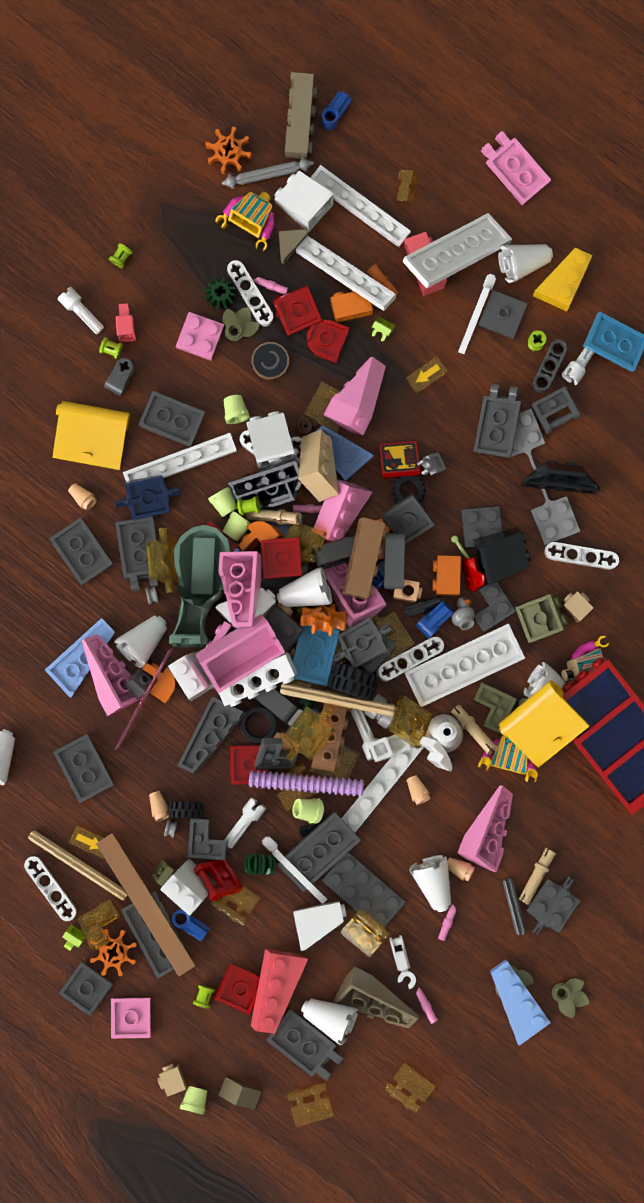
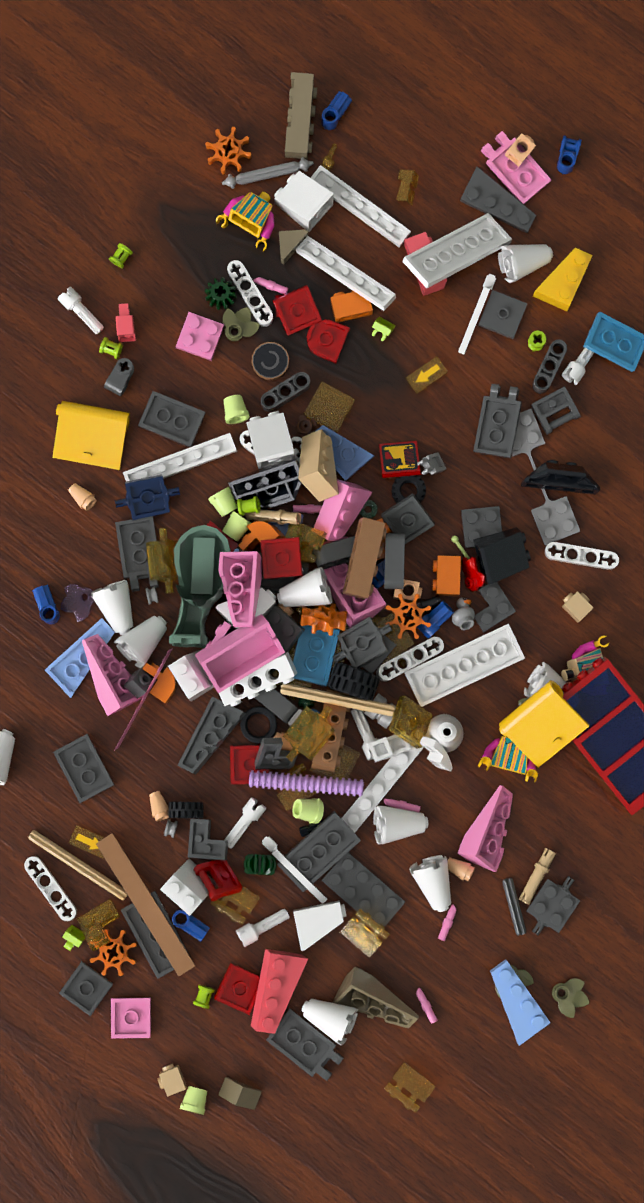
dark grey plate [49,517,113,586] -> none
olive plate [152,860,174,887] -> none
clear yellow plate [287,1083,334,1127] -> none
bright pink wedge [324,357,386,435] -> none
orange axle [367,264,398,296] -> none
white piece [389,935,416,989] -> none
light nougat cone [406,775,431,805] -> none
tan pin [451,705,497,755] -> none
olive plate [473,683,517,734] -> none
olive plate [515,593,569,643] -> none
none -> blue piece [32,585,60,624]
none -> clear purple plate [60,584,94,622]
none -> white cone [91,580,133,635]
none -> white piece [236,909,289,947]
none -> dark grey beam [261,372,310,412]
none -> clear yellow hand [322,144,337,171]
none -> clear green plate [359,500,378,519]
none -> white cone [373,805,428,844]
none -> bright pink piece [384,799,420,812]
none -> orange gear [386,593,431,639]
none -> dark grey wing [460,167,536,233]
none -> light nougat brick [505,133,536,167]
none -> blue piece [557,135,582,174]

